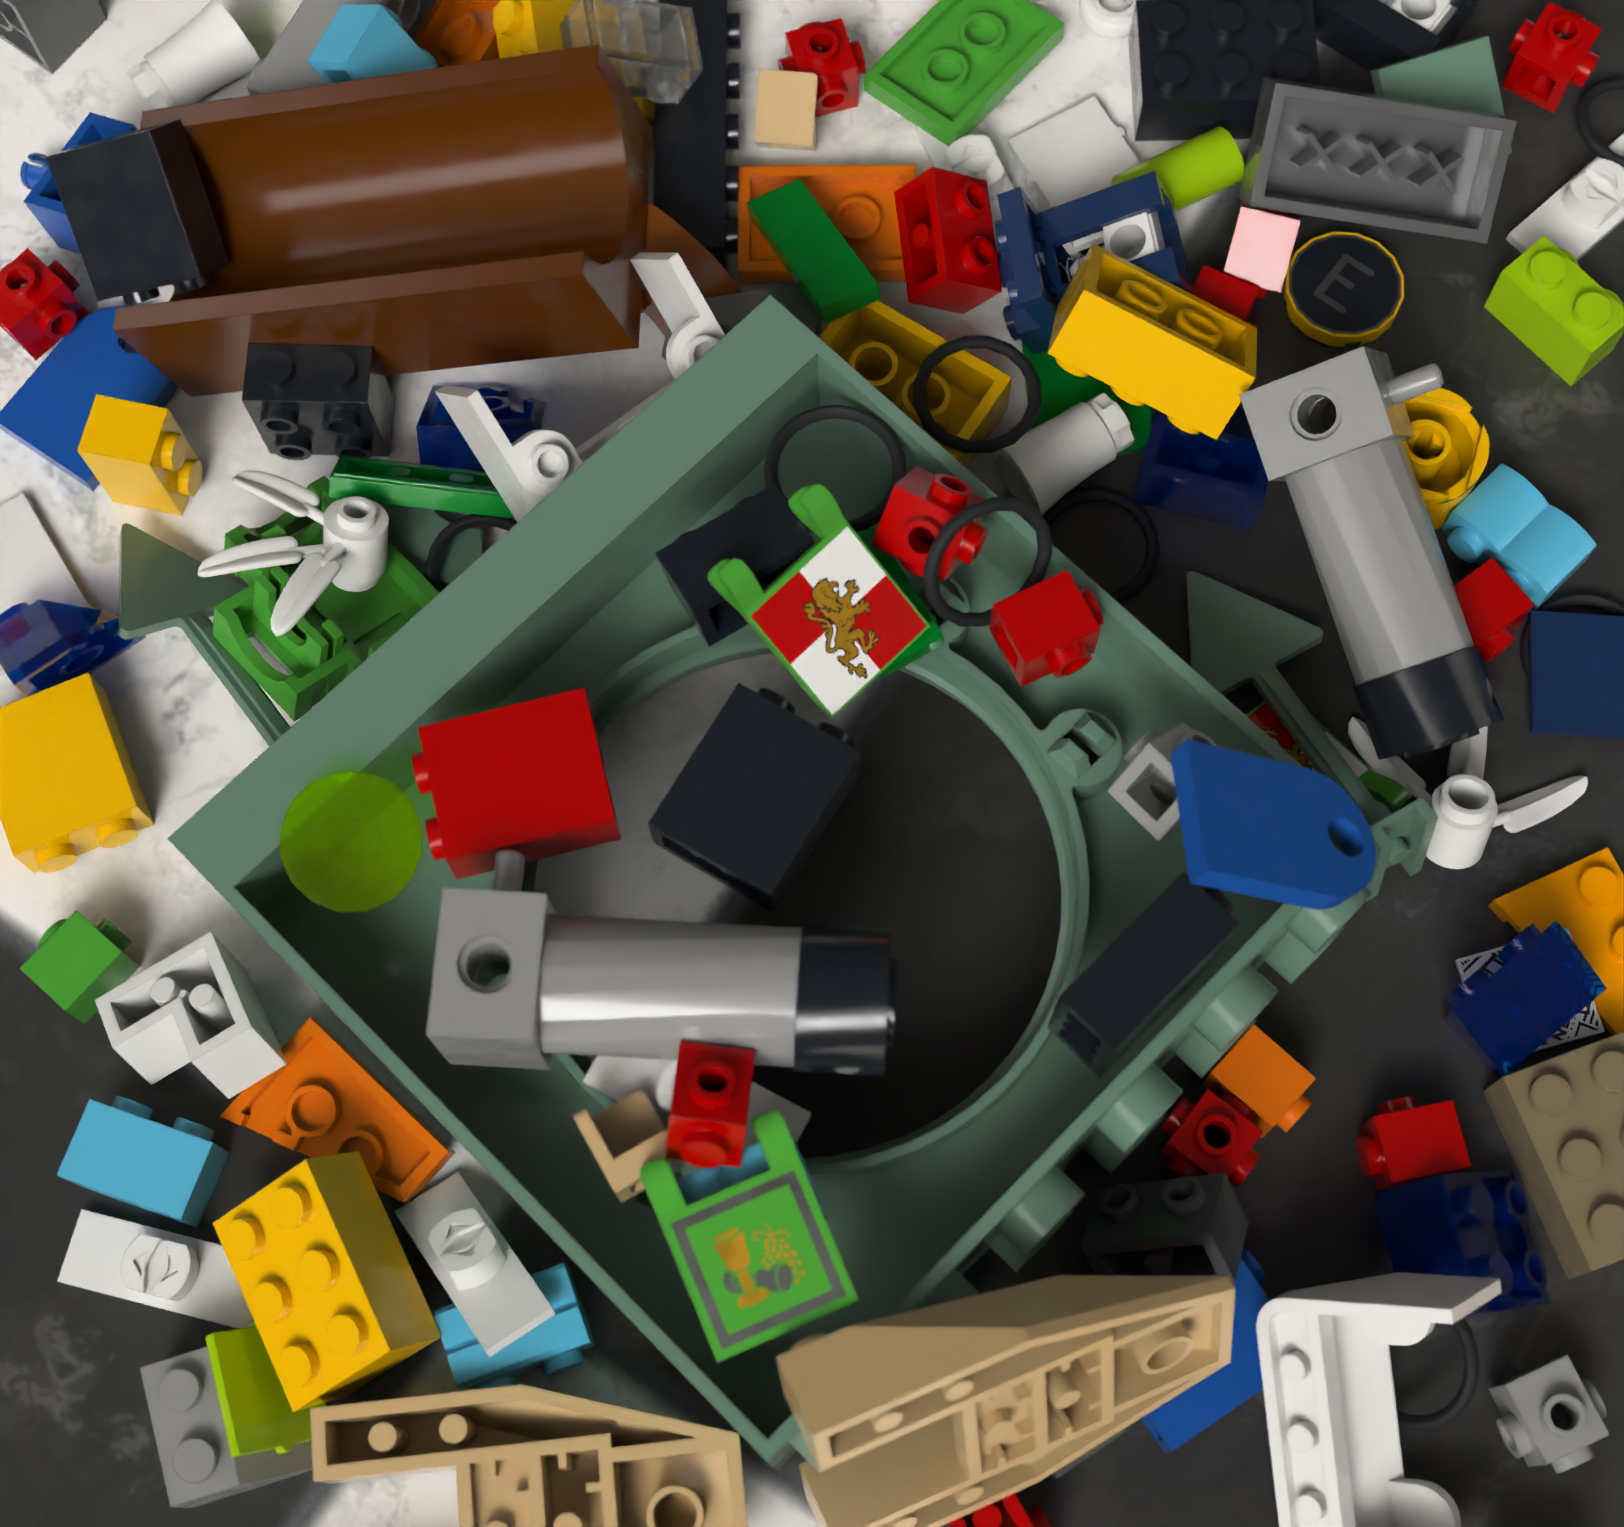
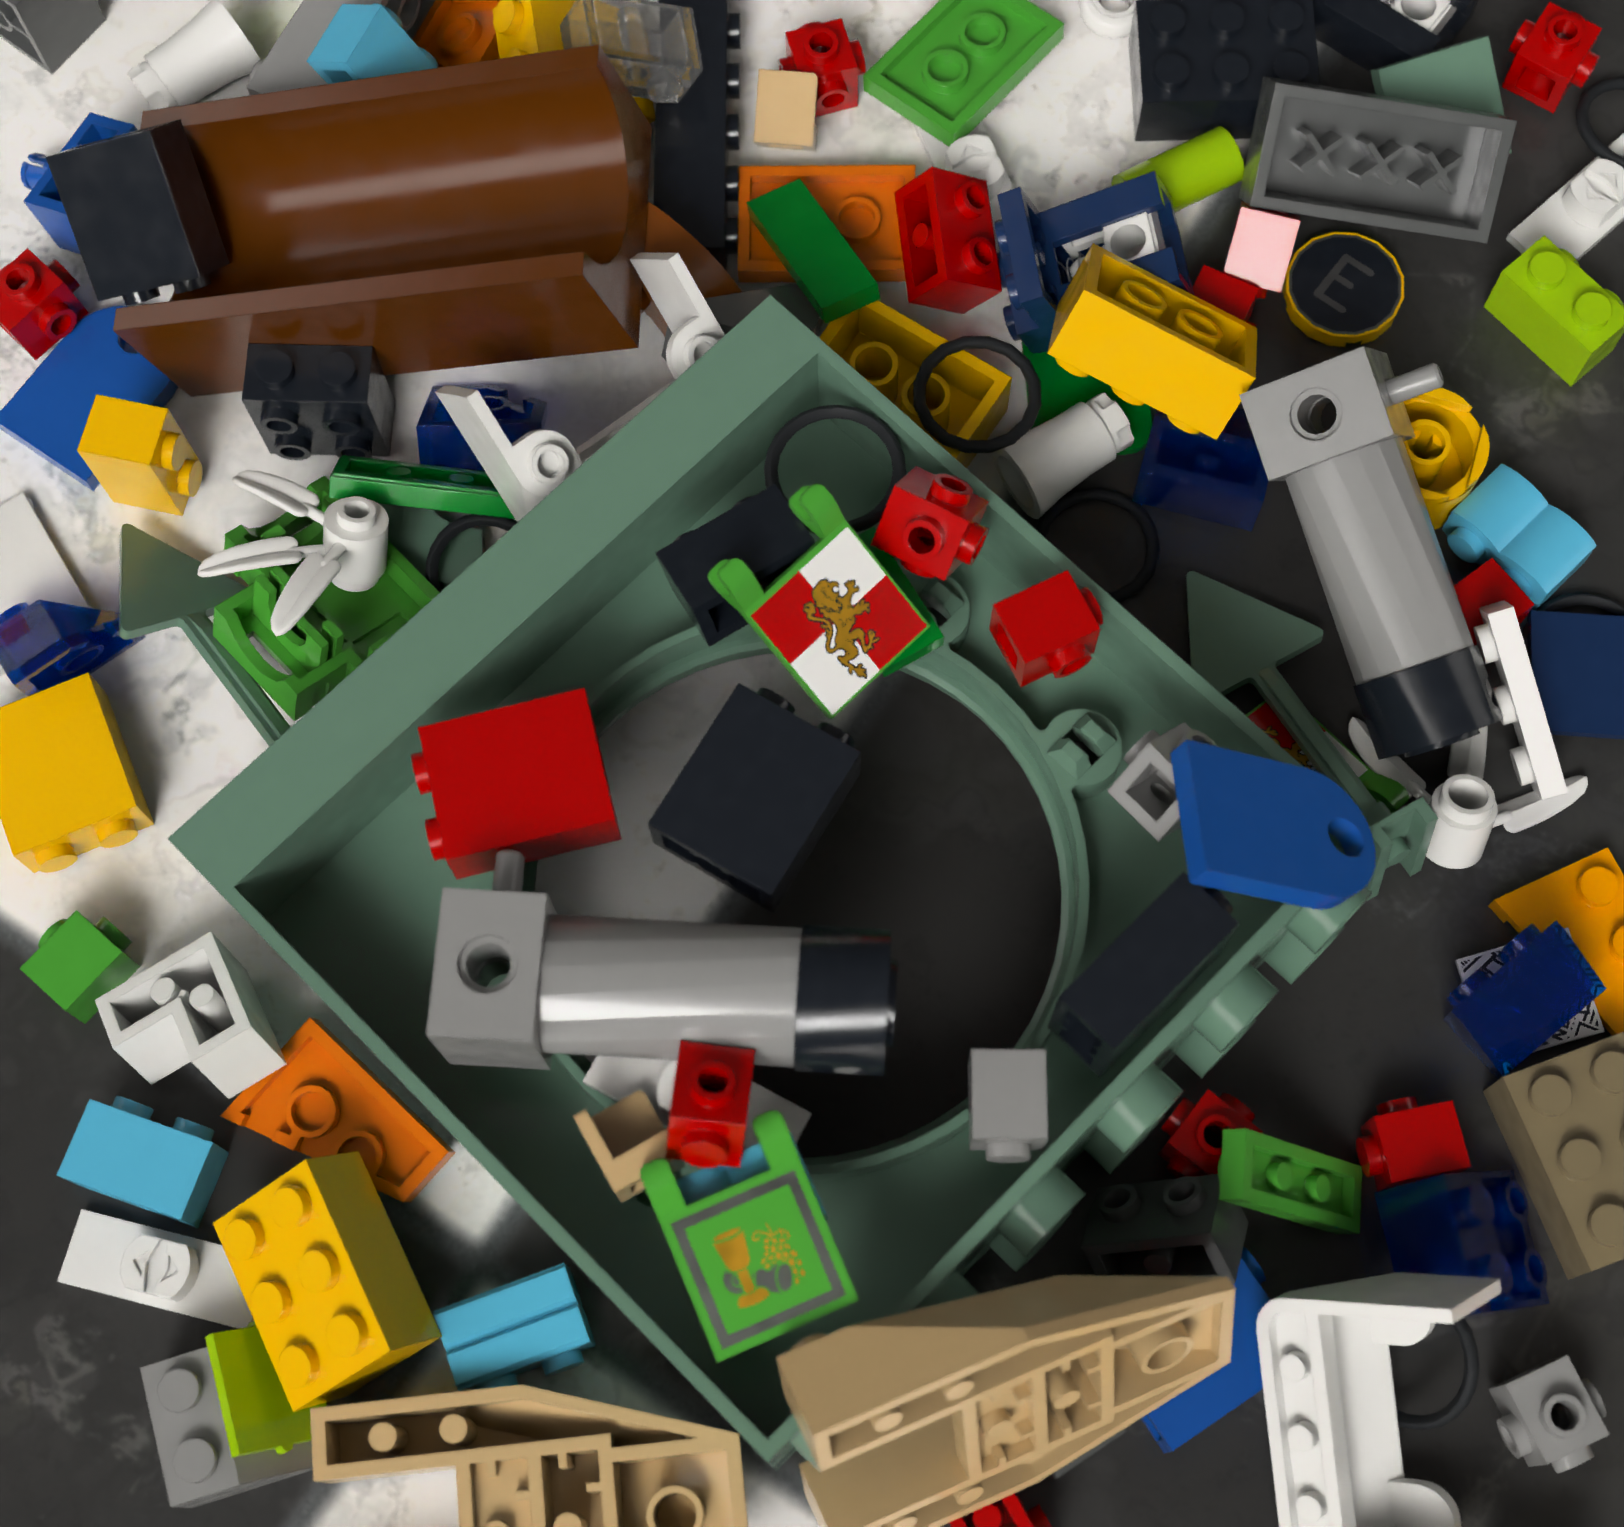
clear neon green tile [280,771,422,913] -> none
white piece [394,1172,555,1358] -> none
black piece [923,497,1052,627] -> none
white piece [1007,96,1141,209] -> none
orange brick [1201,1024,1316,1138] -> none
none -> light grey brick [968,1049,1048,1163]
none -> bright green plate [1218,1128,1362,1234]
none -> white plate [1474,600,1568,800]

